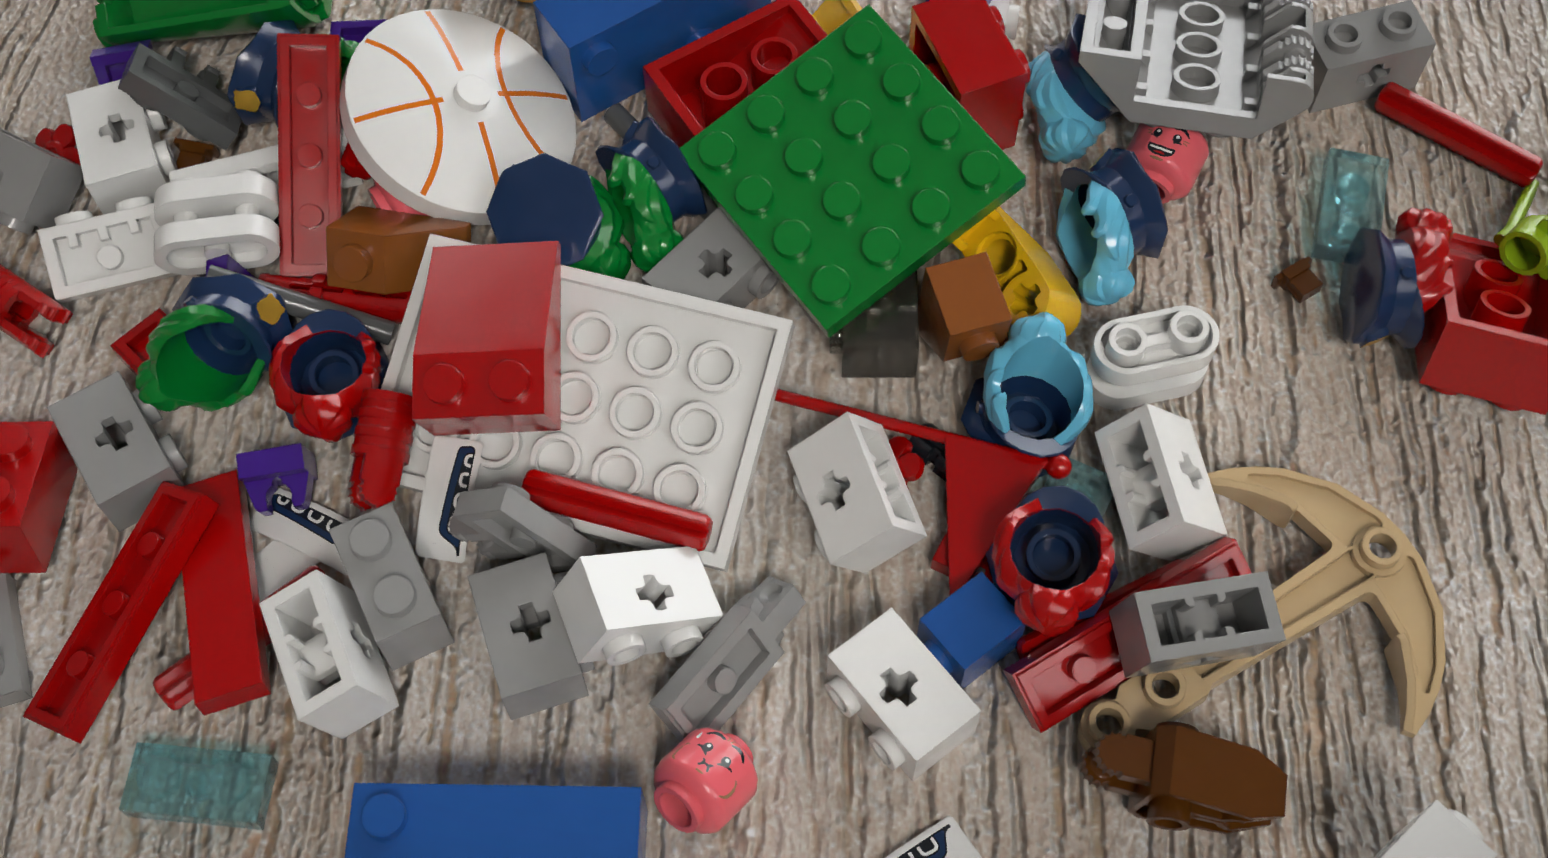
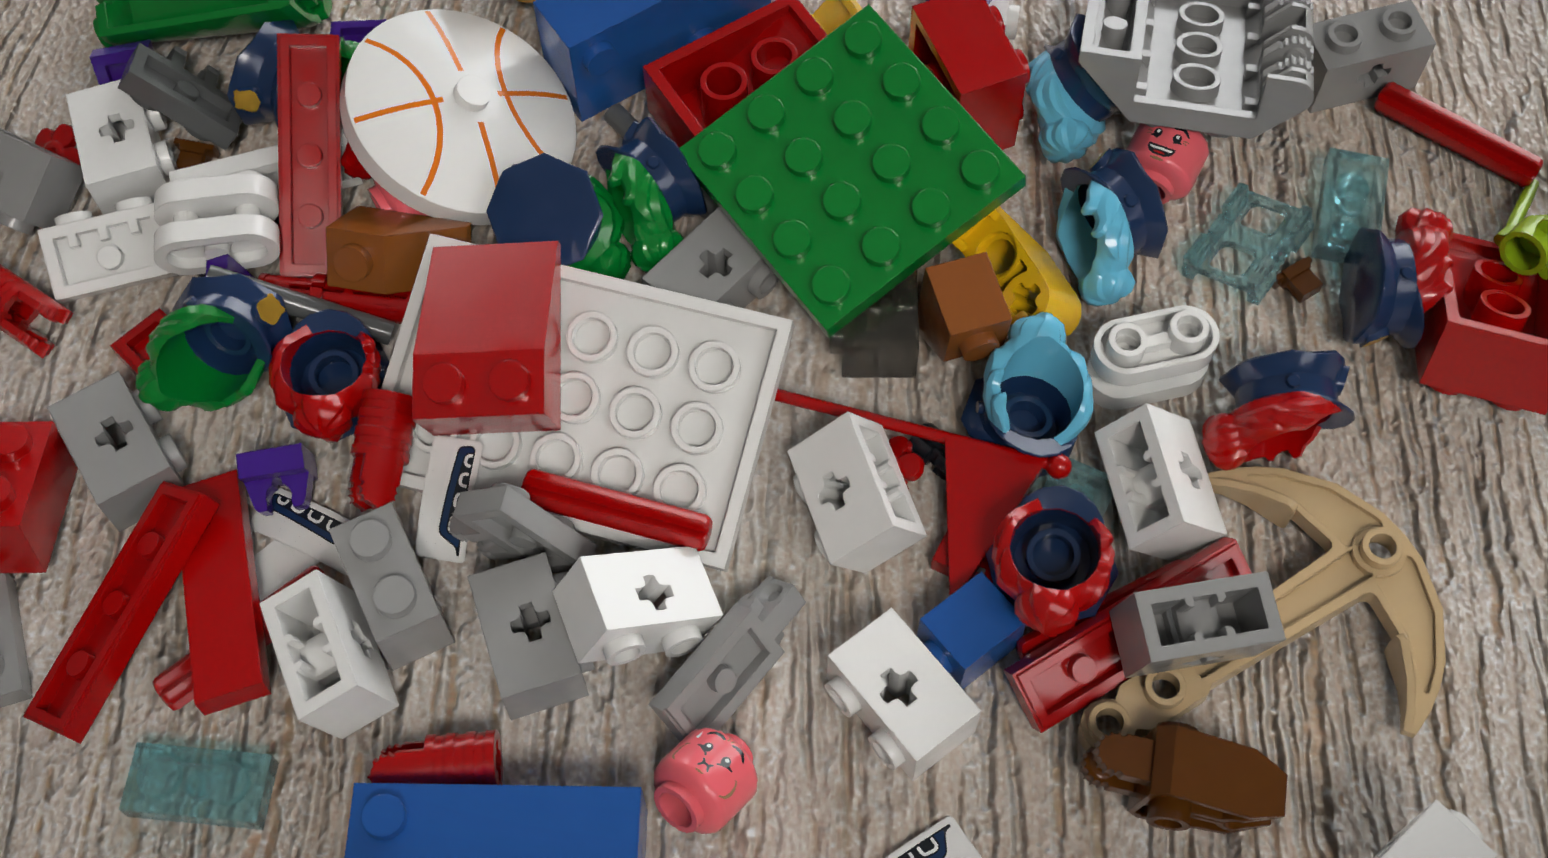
none -> red hinge [367,729,503,785]
none -> clear light blue piece [1182,182,1314,305]
none -> piece [1202,349,1355,471]

